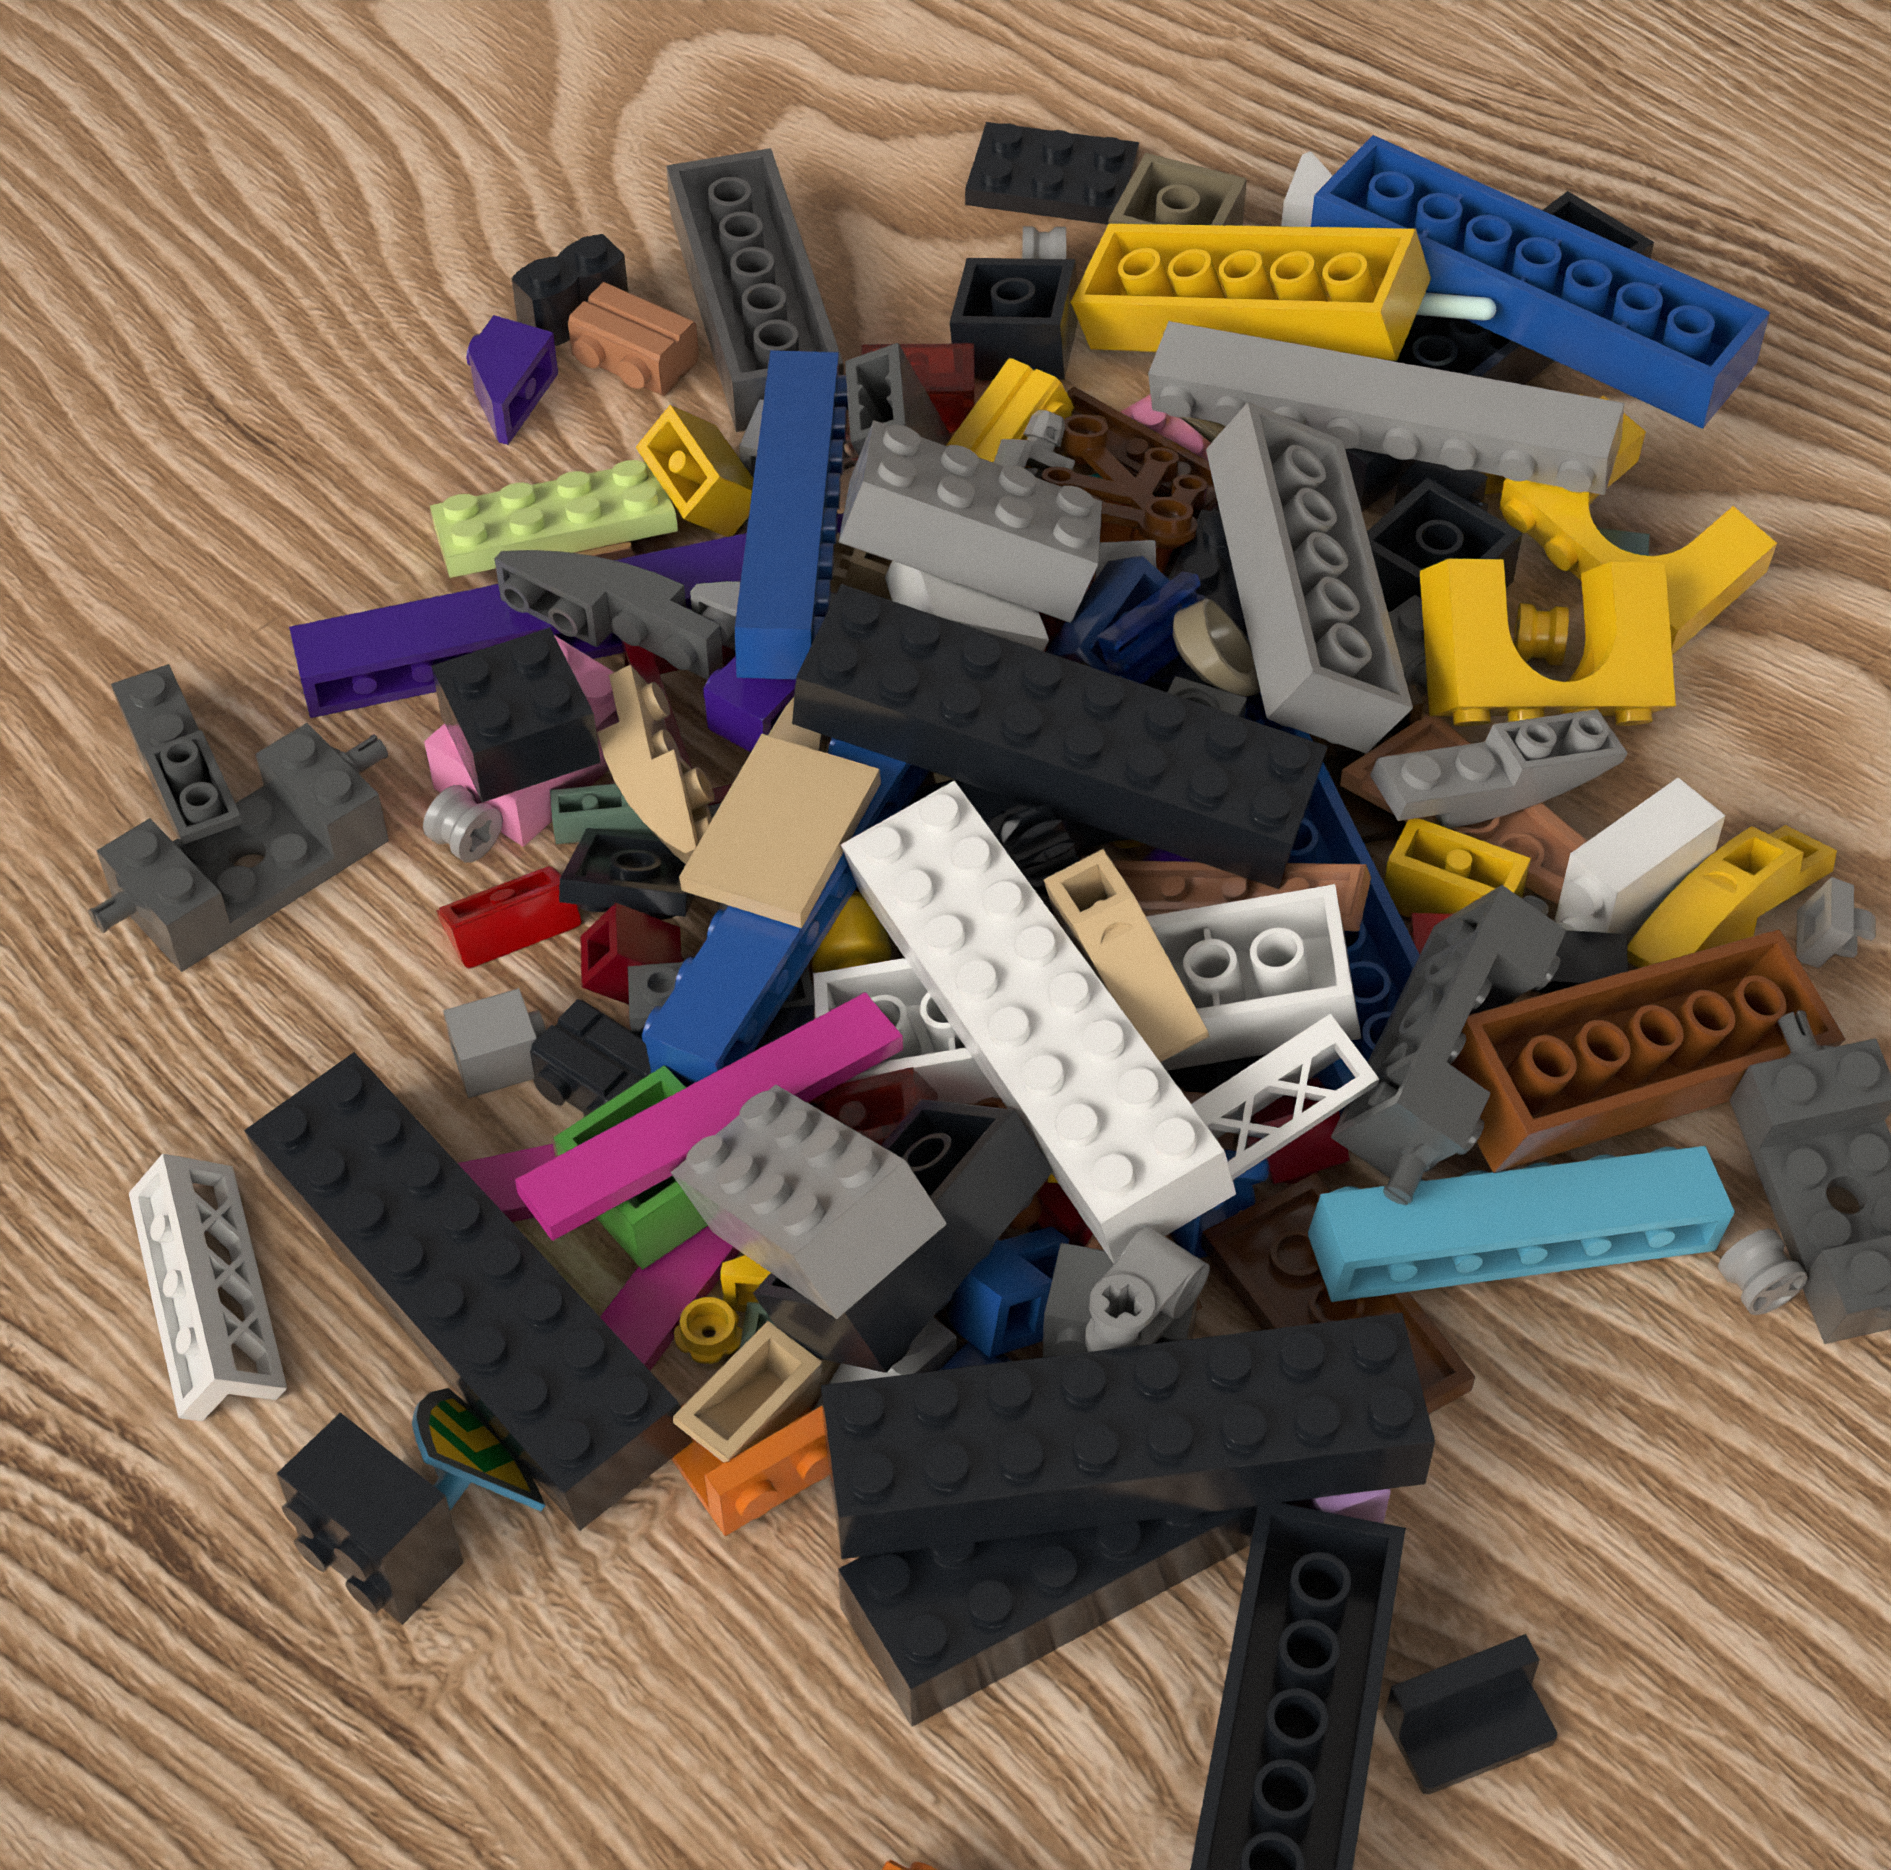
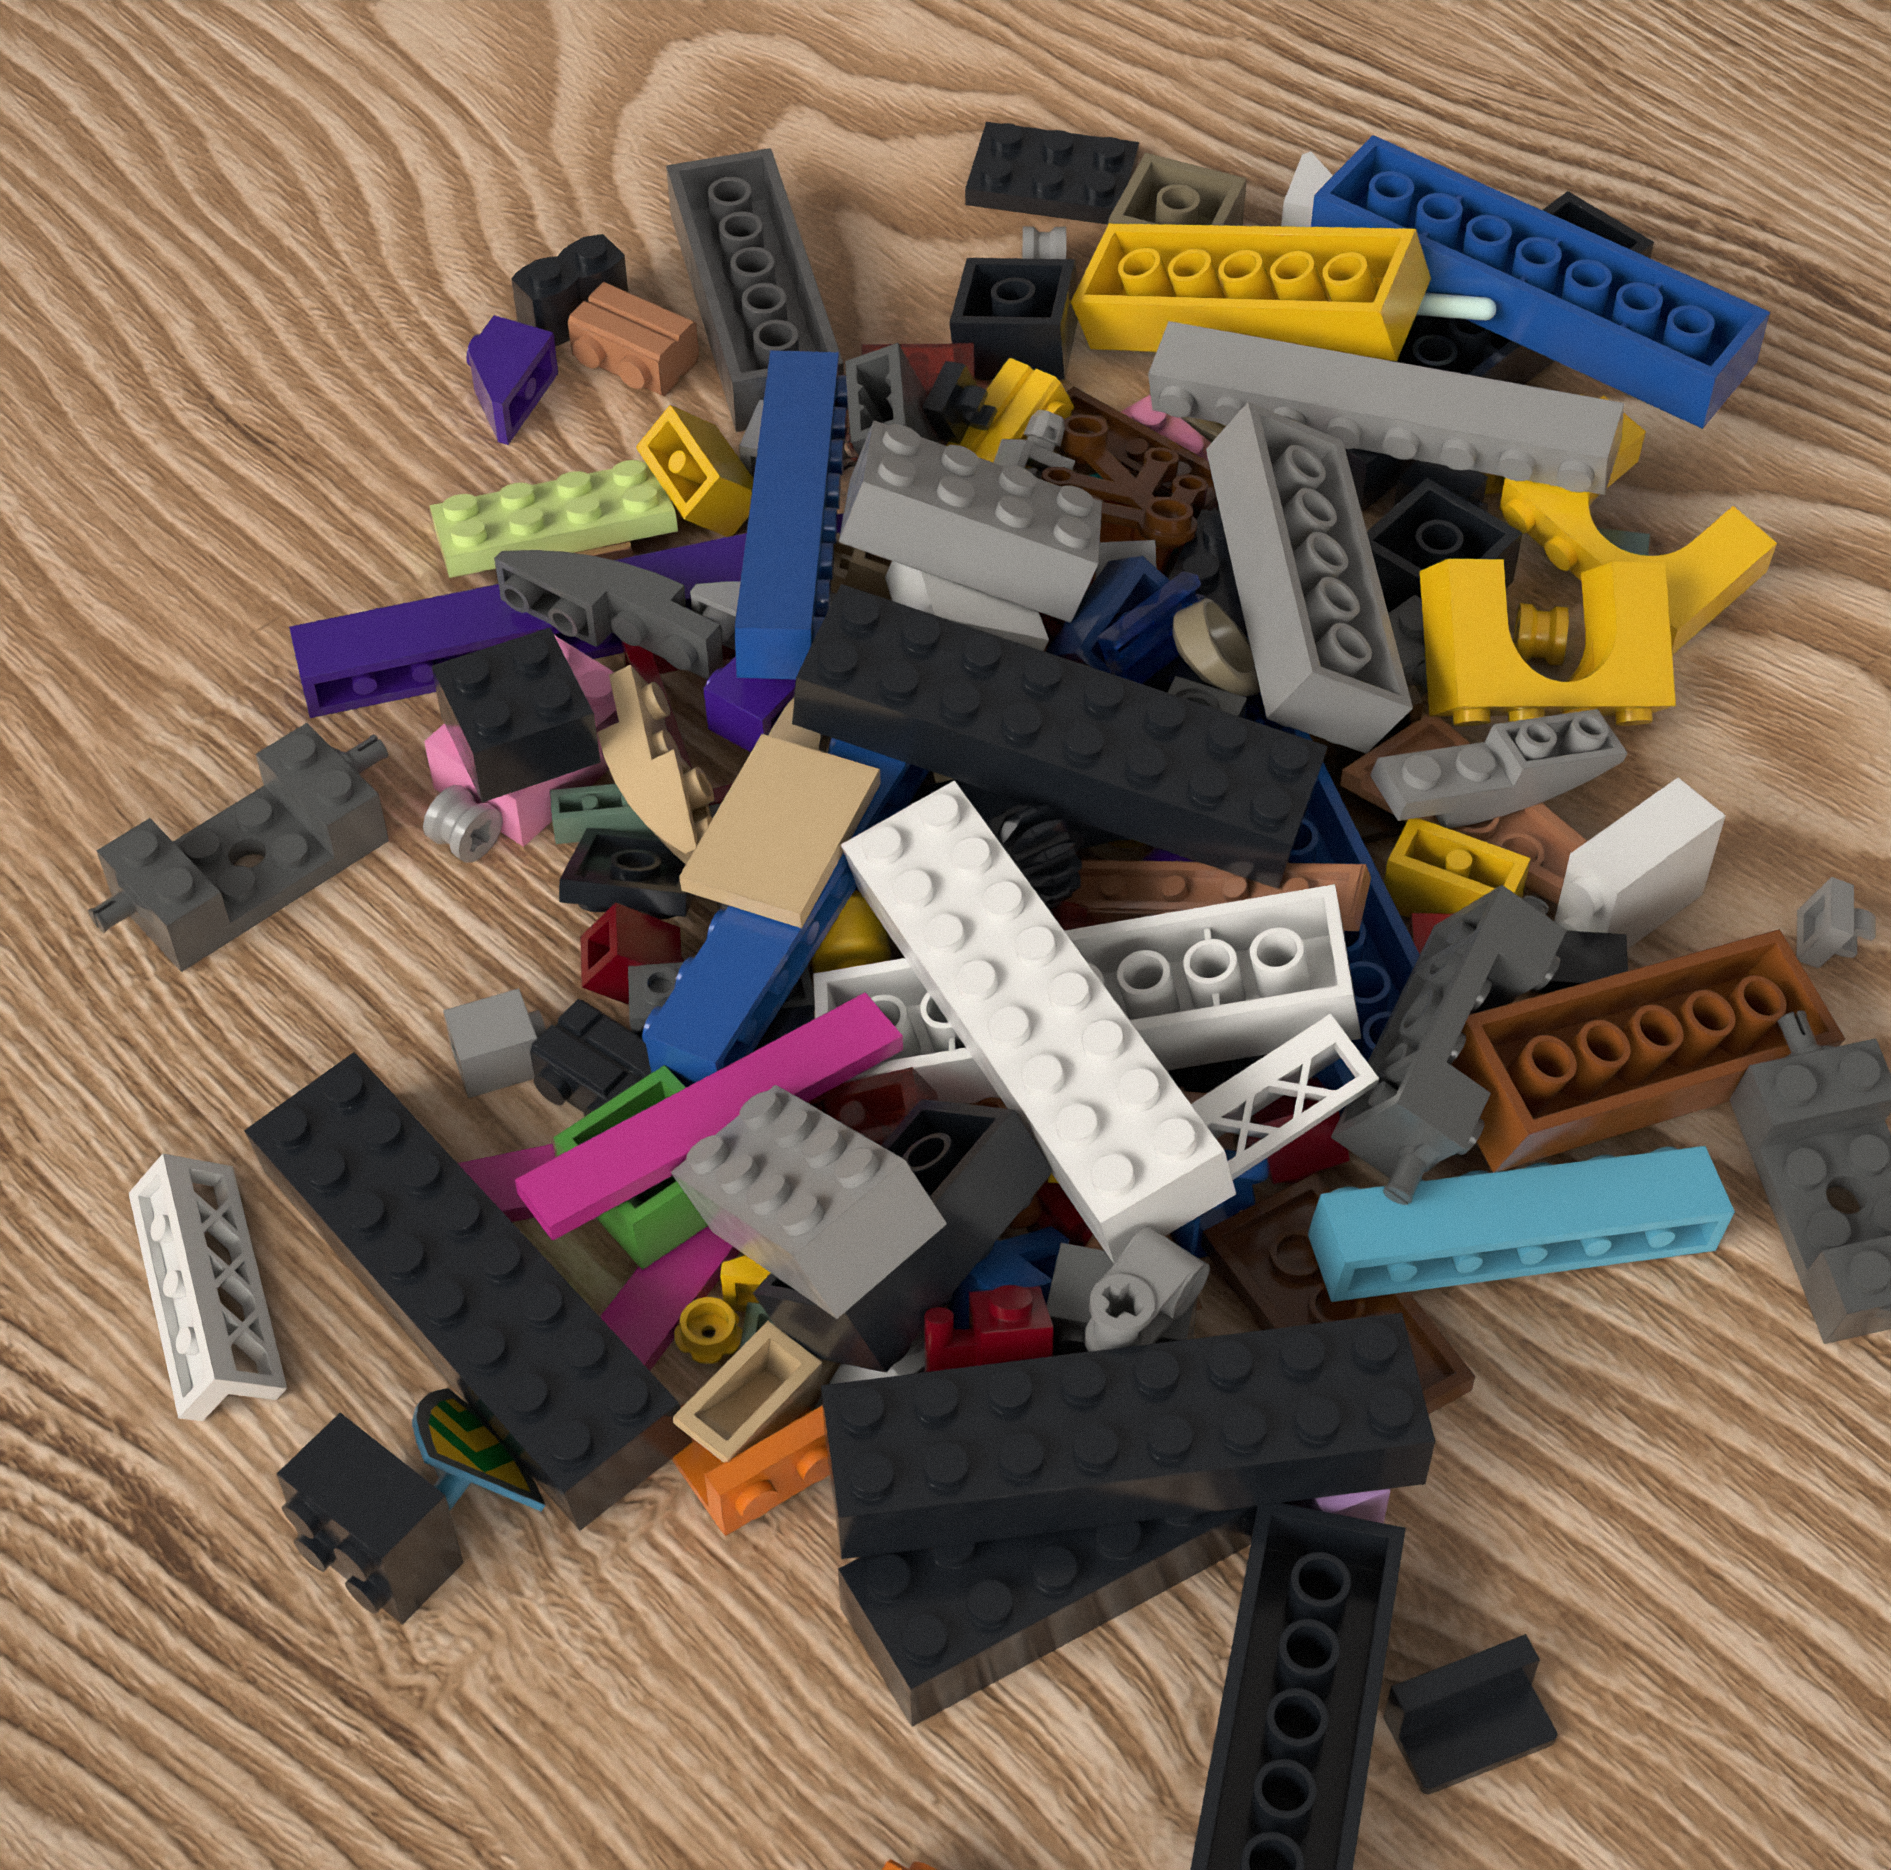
dark grey slope [111,664,243,845] -> none
red slope [436,866,581,968] -> none
tan slope [1043,849,1209,1062] -> none
yellow slope [1627,825,1837,968] -> none
light grey wheel [1718,1229,1808,1315] -> none
none -> black tile [922,361,998,444]
none -> dark red brick [925,1285,1053,1372]

